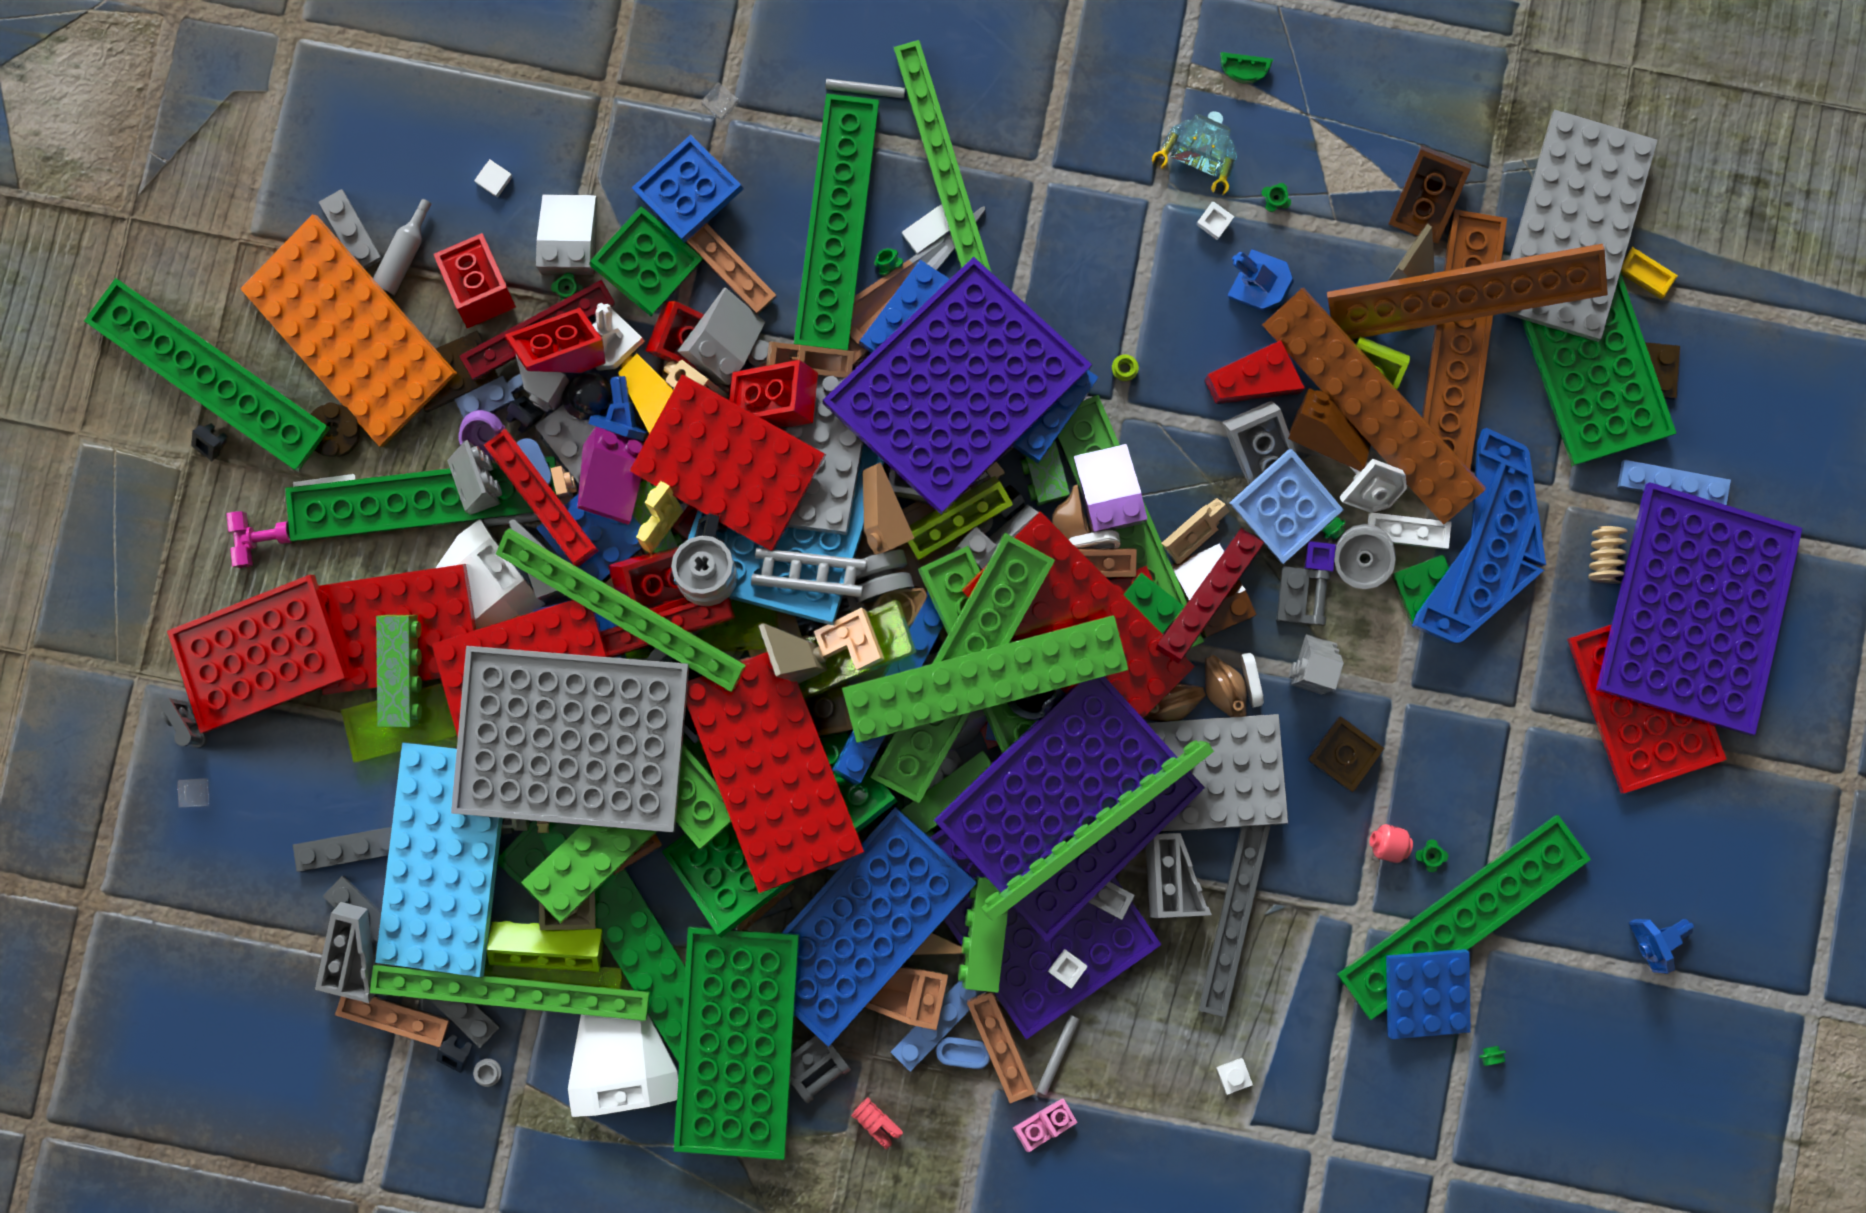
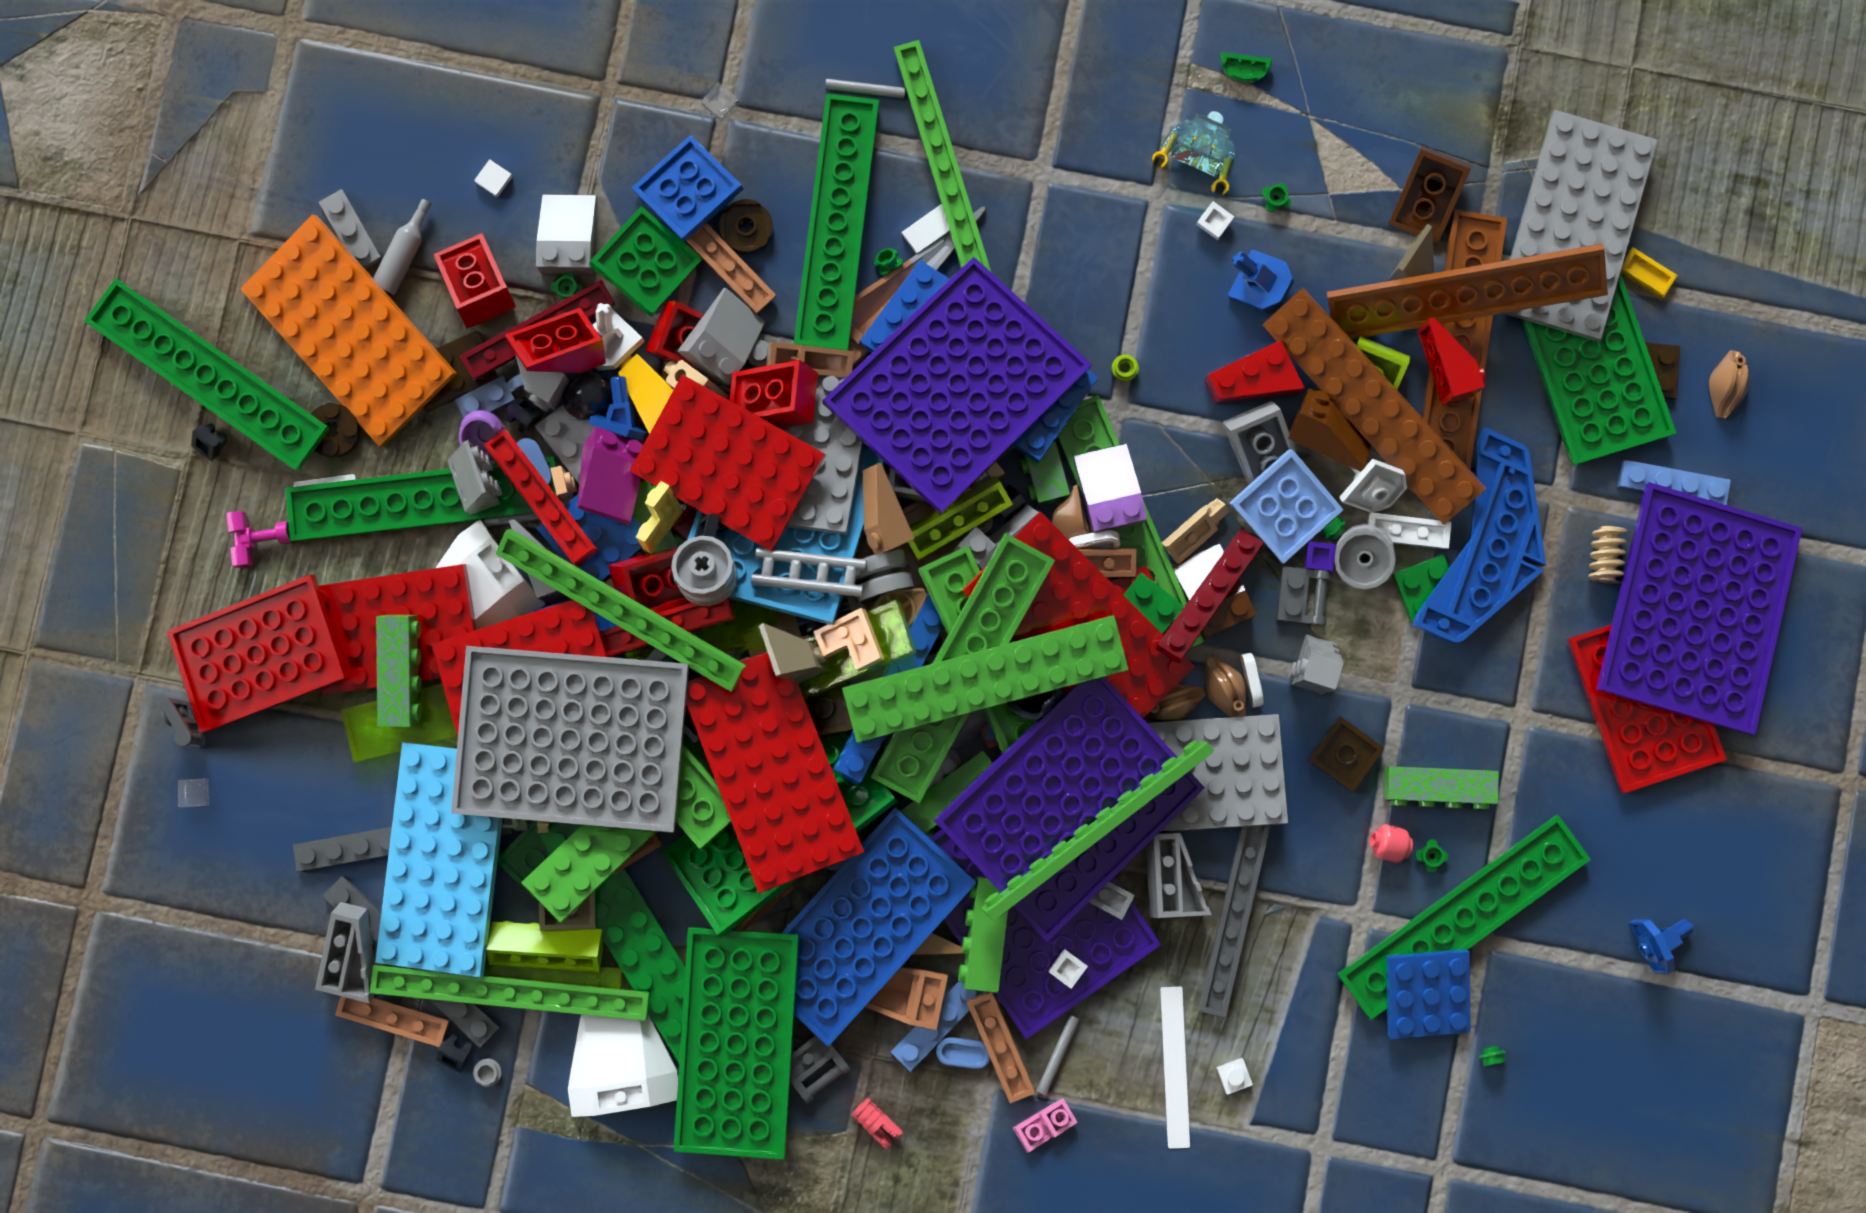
none -> dark brown plate [719,199,773,254]
none -> white sticker [1160,986,1190,1149]
none -> bright green brick [1383,766,1499,809]
none -> red slope [1417,317,1486,406]
none -> medium nougat hat [1709,350,1750,420]

